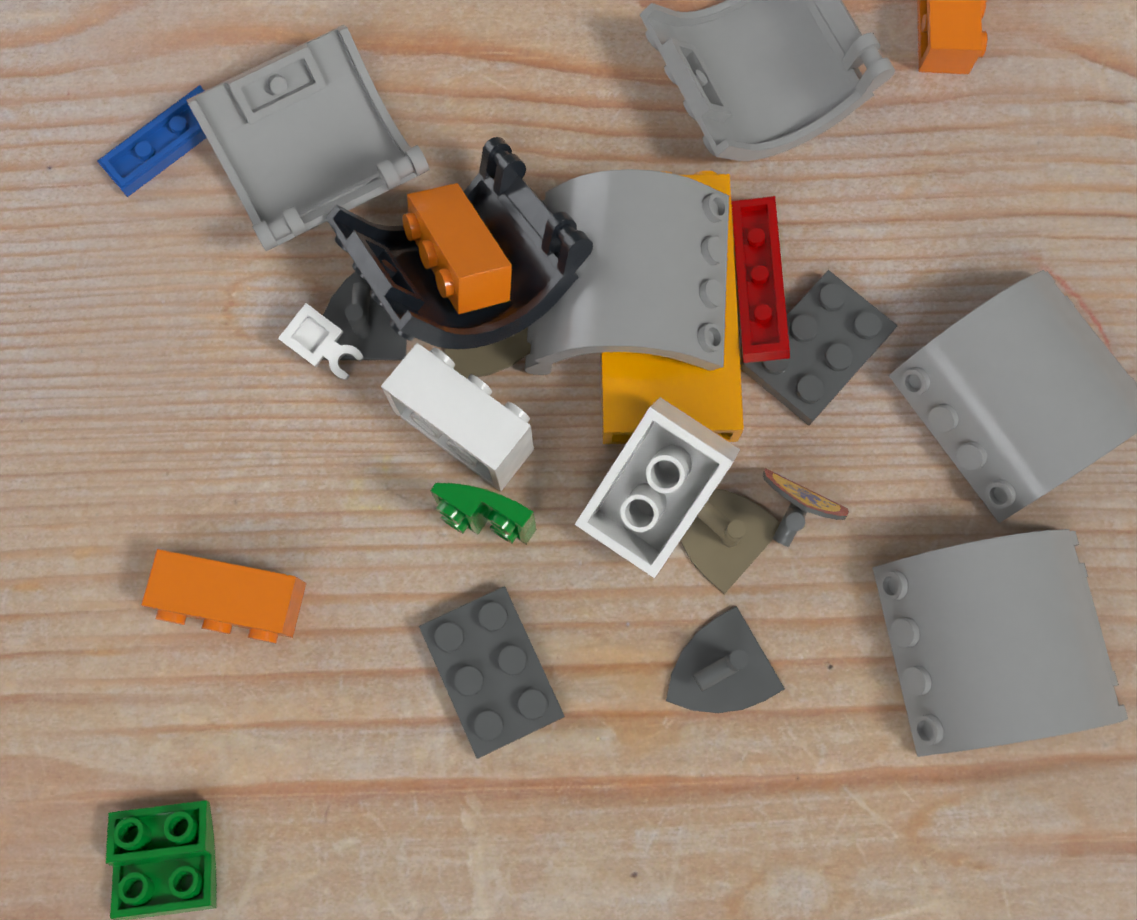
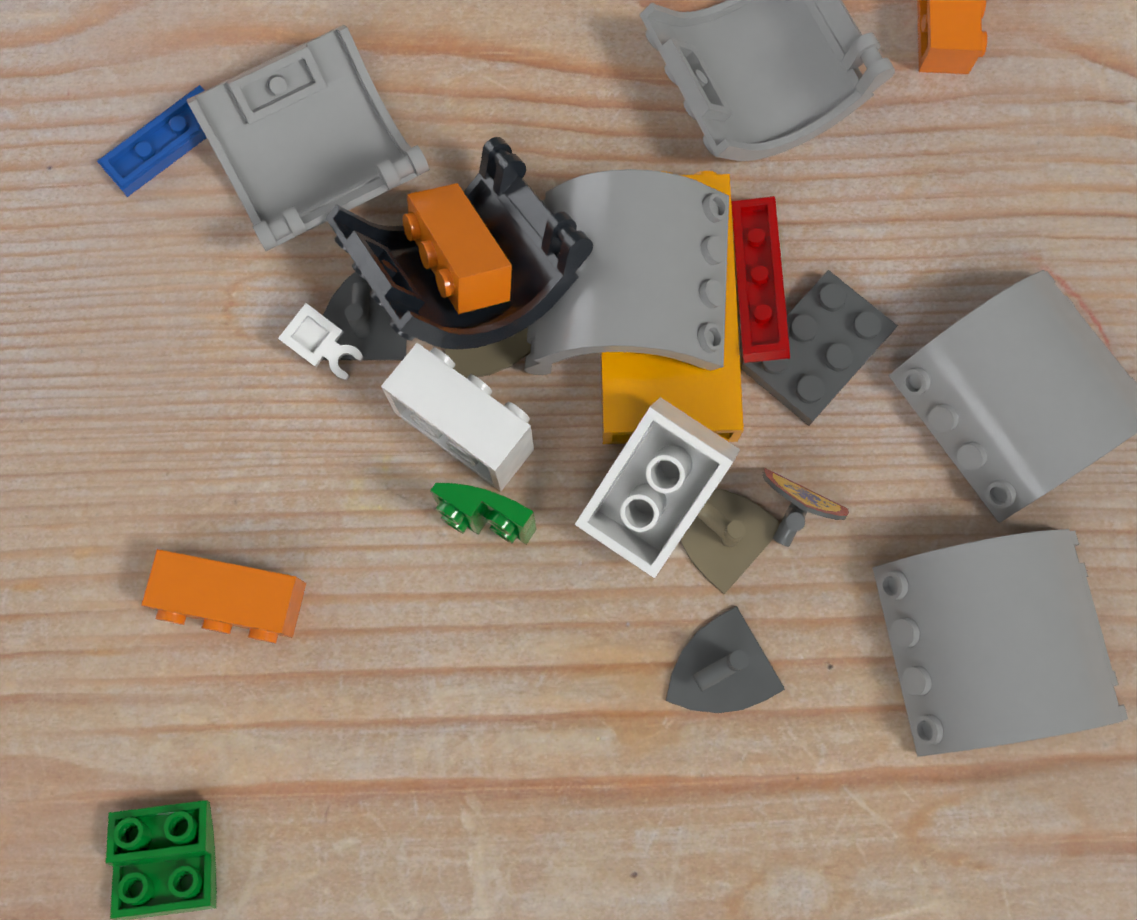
dark grey plate [419,586,565,759] -> none

